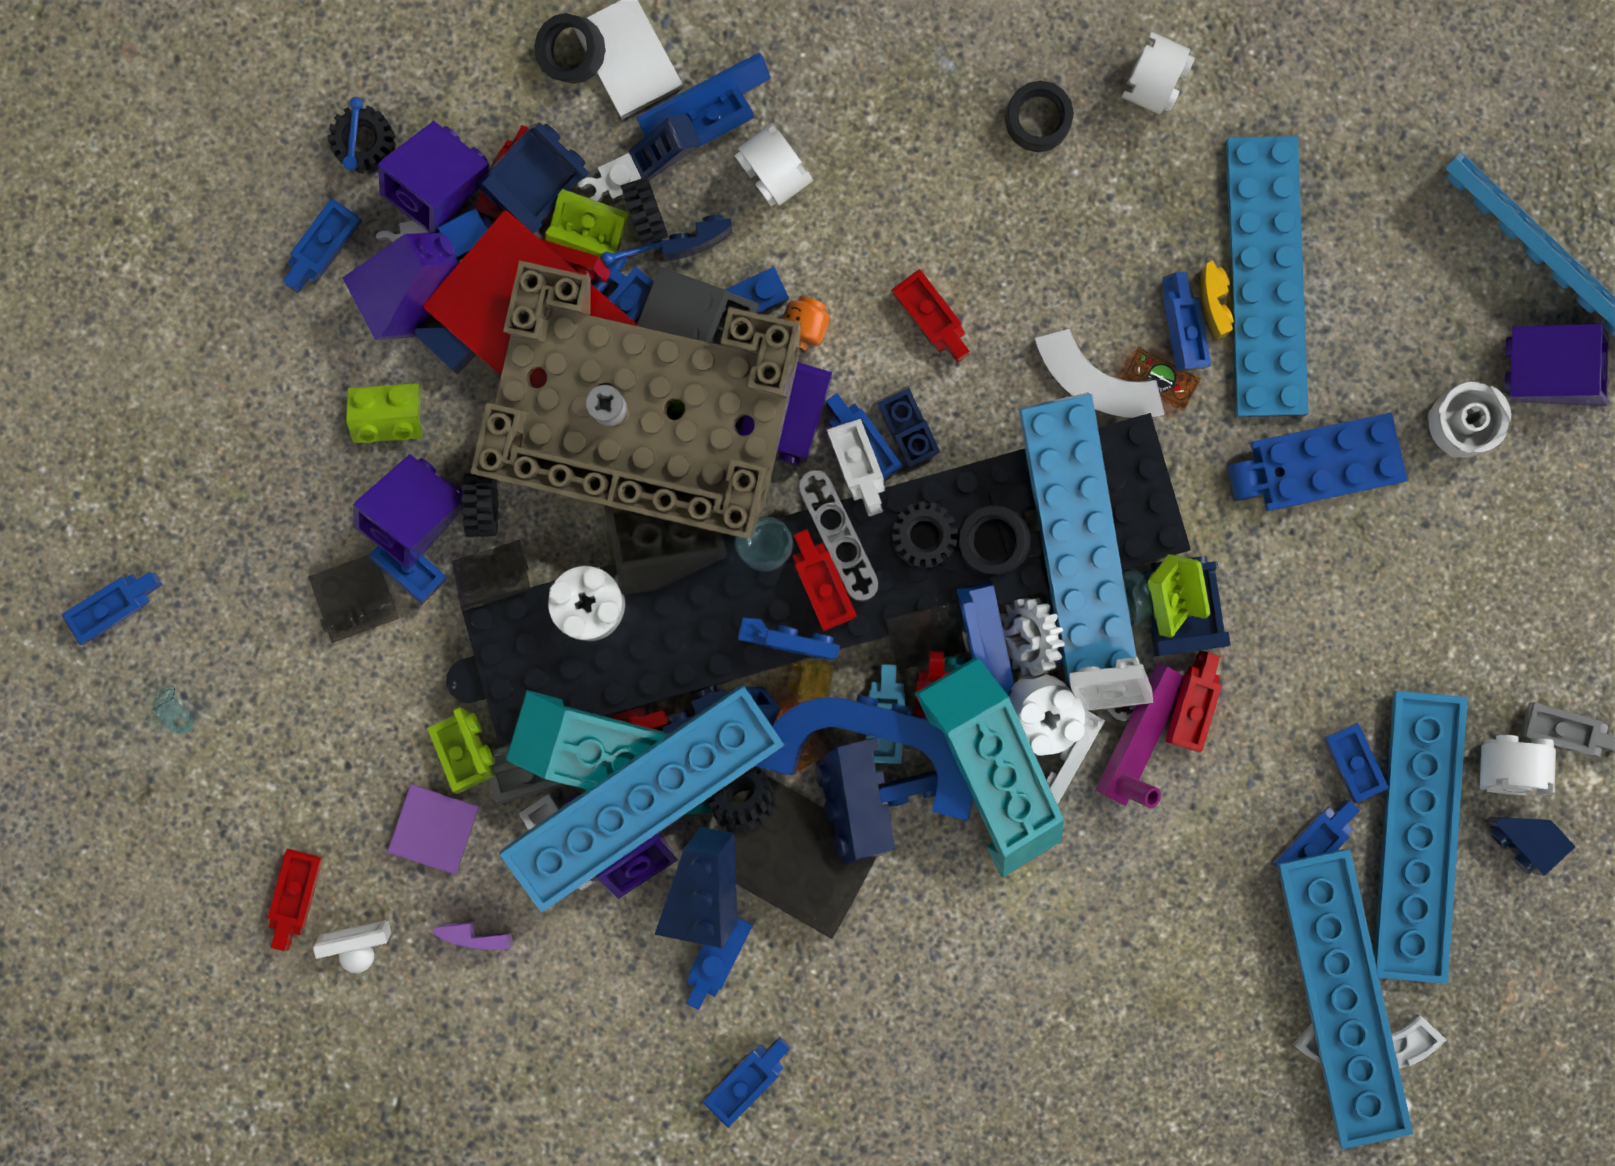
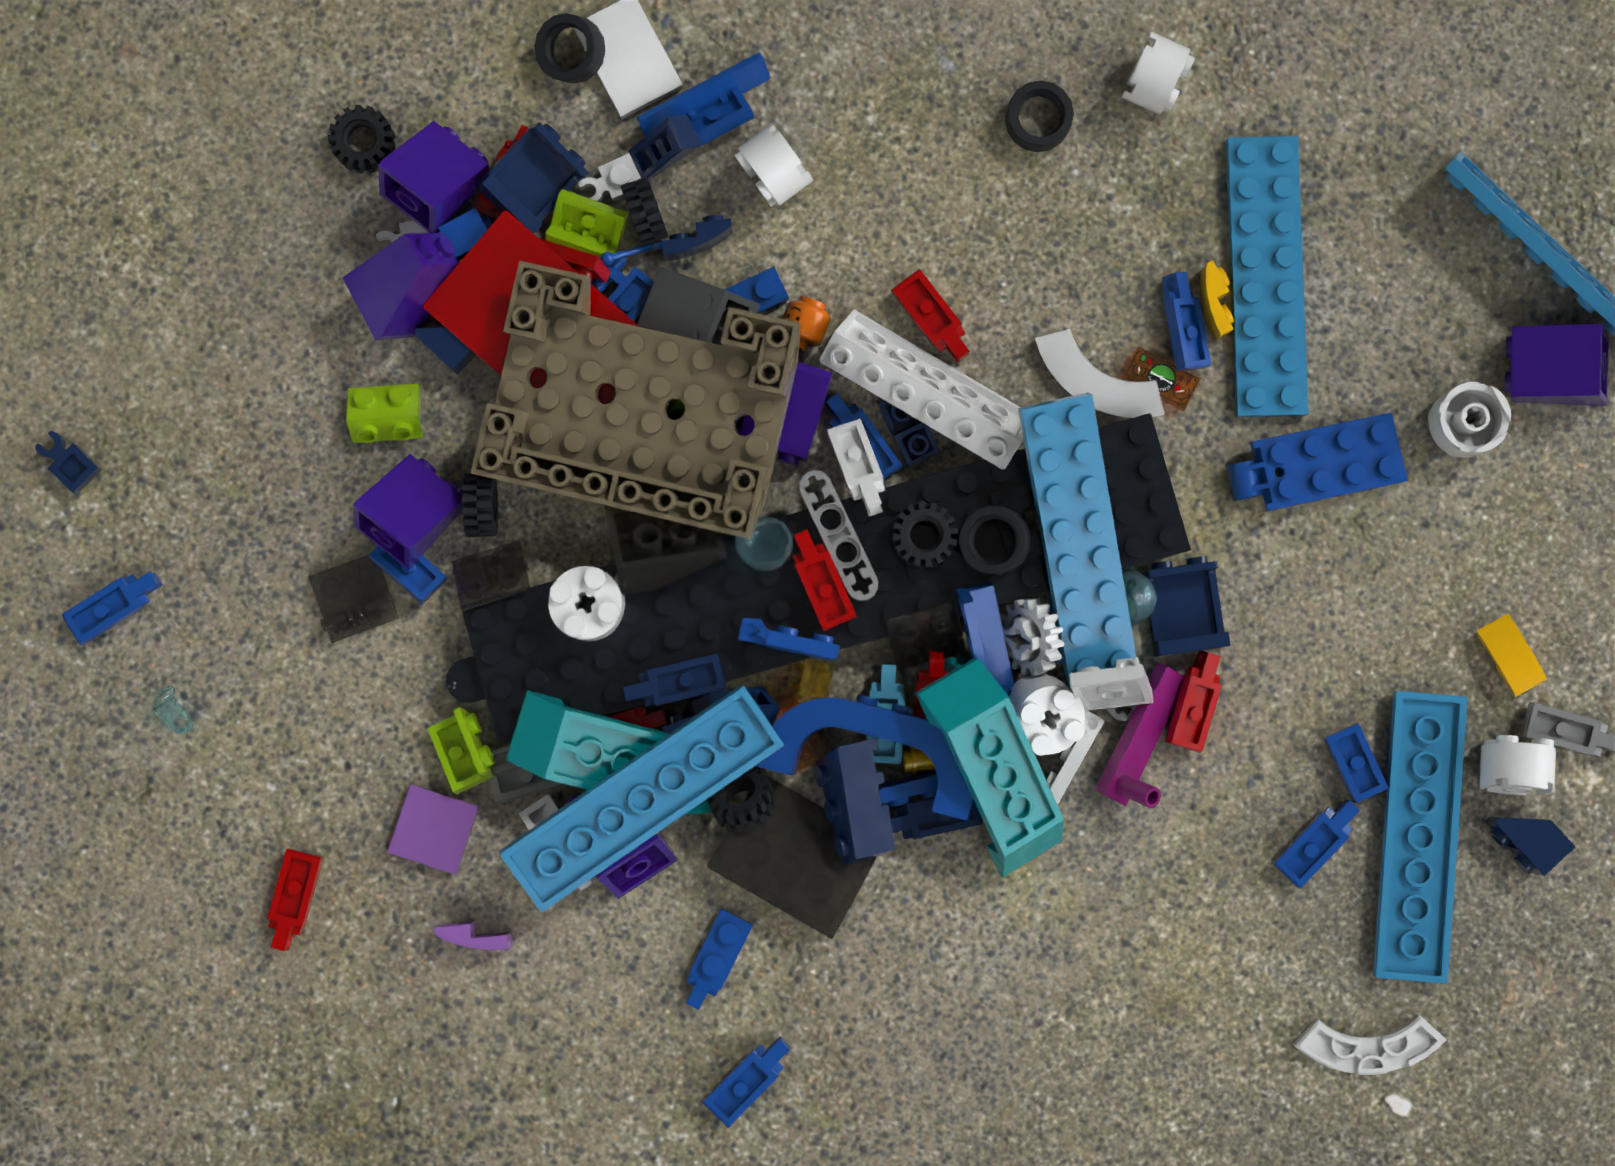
blue hinge [283,198,362,293] -> none
white tile [313,920,391,973] -> none
blue hinge [343,97,363,171] -> none
light grey wheel [586,385,627,427] -> none
dark blue wedge [655,827,738,948] -> none
lime bracket [1148,554,1210,638] -> none
dark azure plate [1277,848,1413,1149] -> none
none -> dark blue plate [35,431,102,494]
none -> dark blue hinge [622,654,726,706]
none -> white bracket [820,309,1023,469]
none -> dark blue hinge [890,798,983,839]
none -> yellow pin [903,747,936,775]
none -> yellow slope [1477,614,1547,697]

